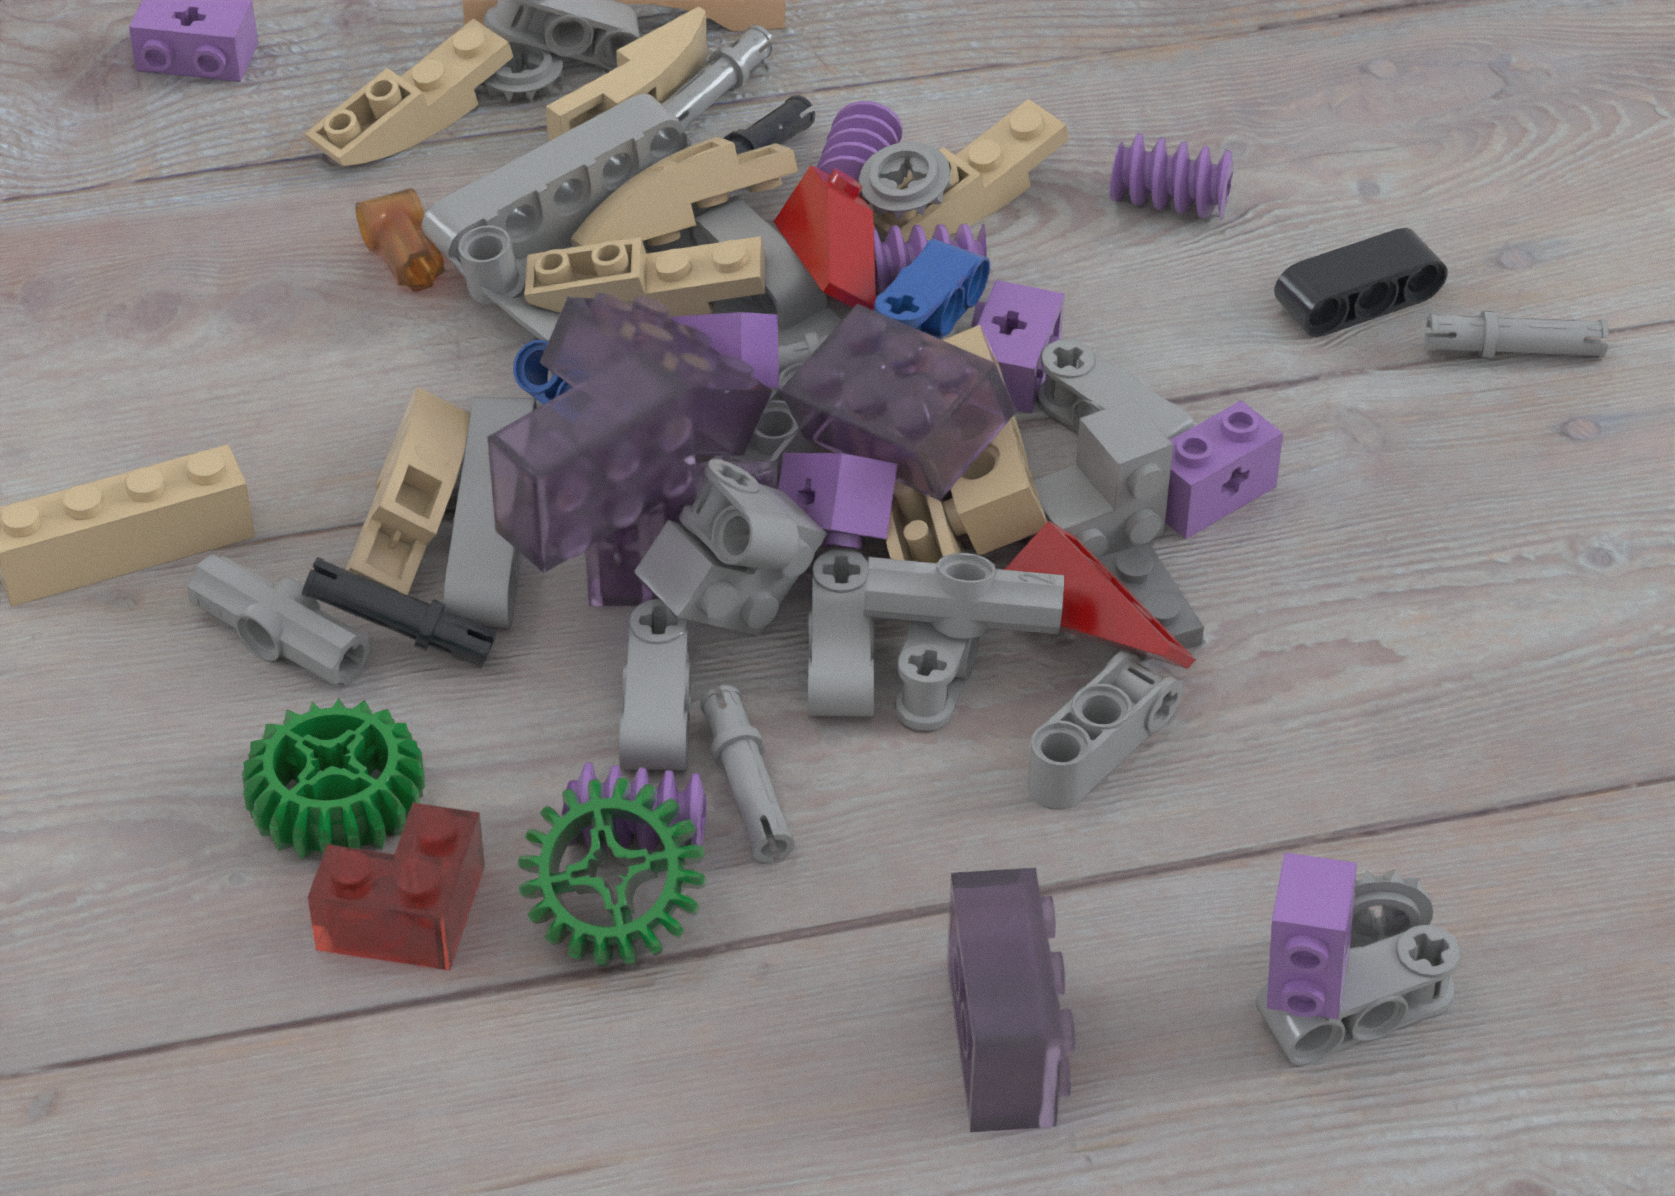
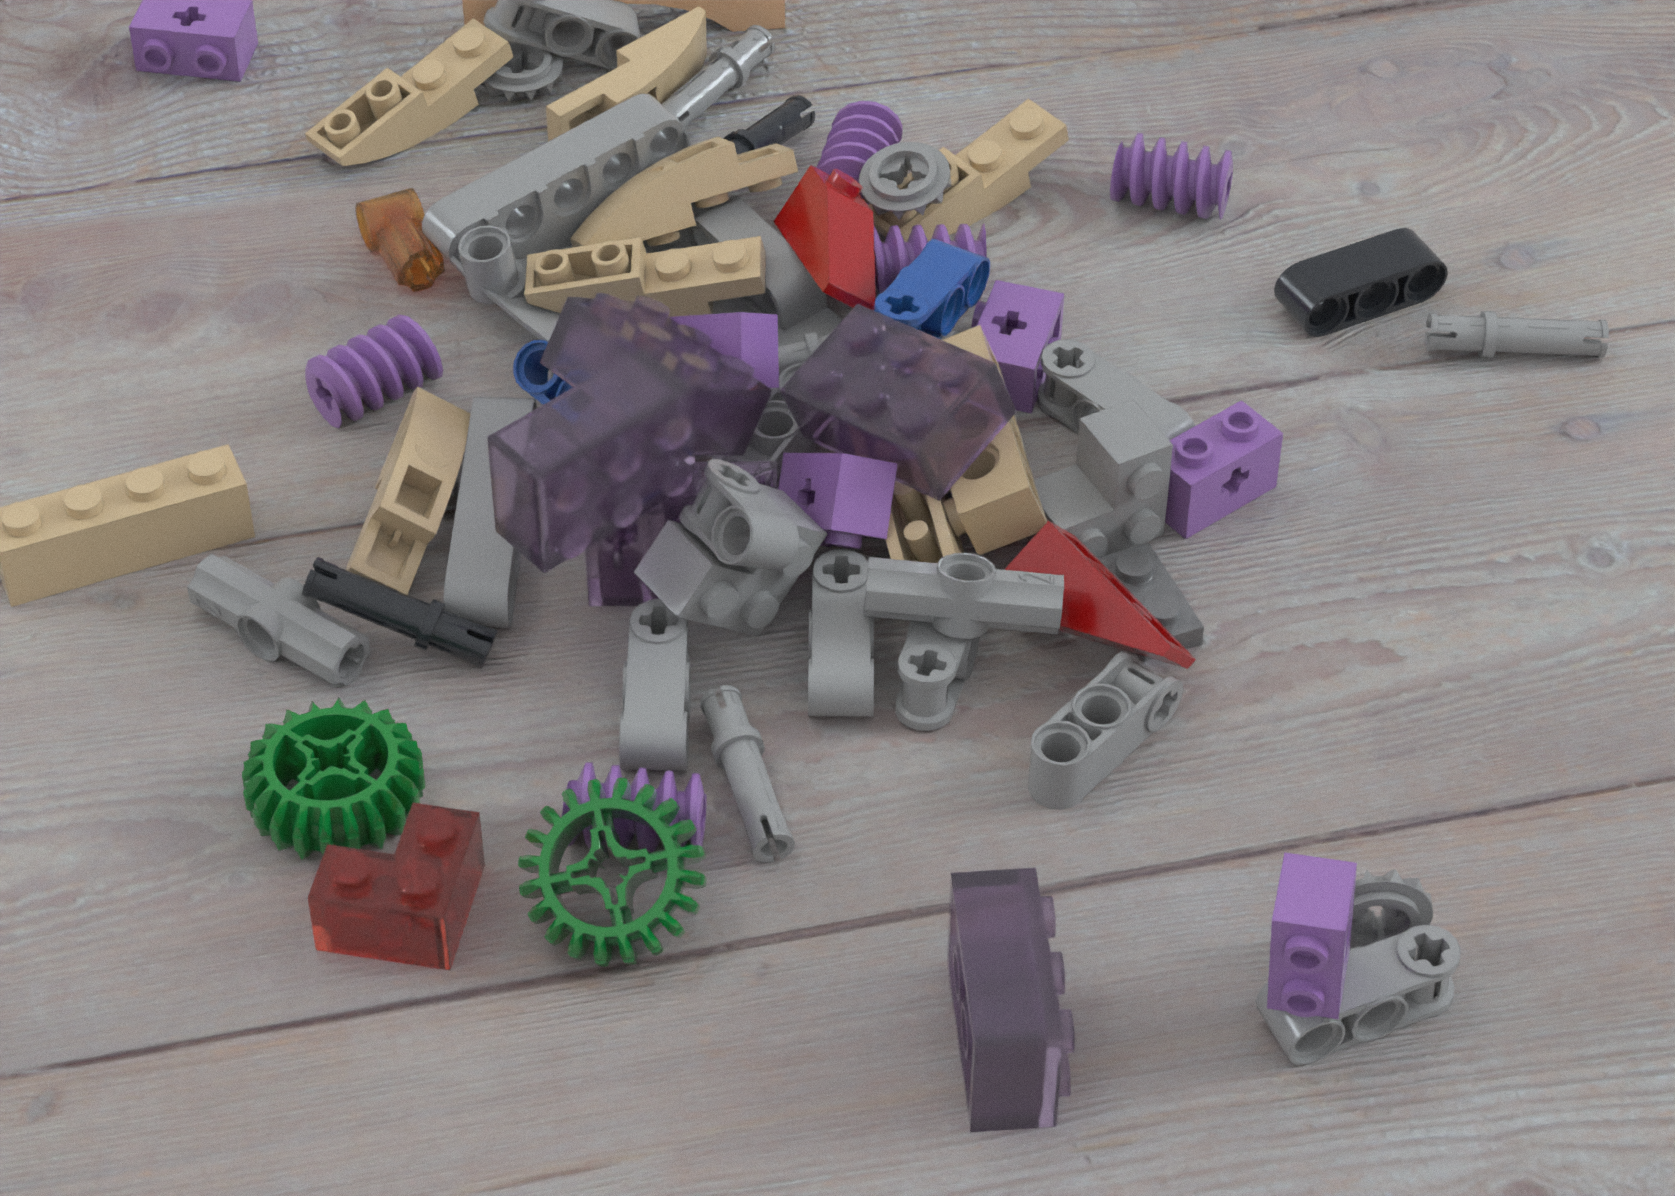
none -> medium lavender piece [305,314,443,429]

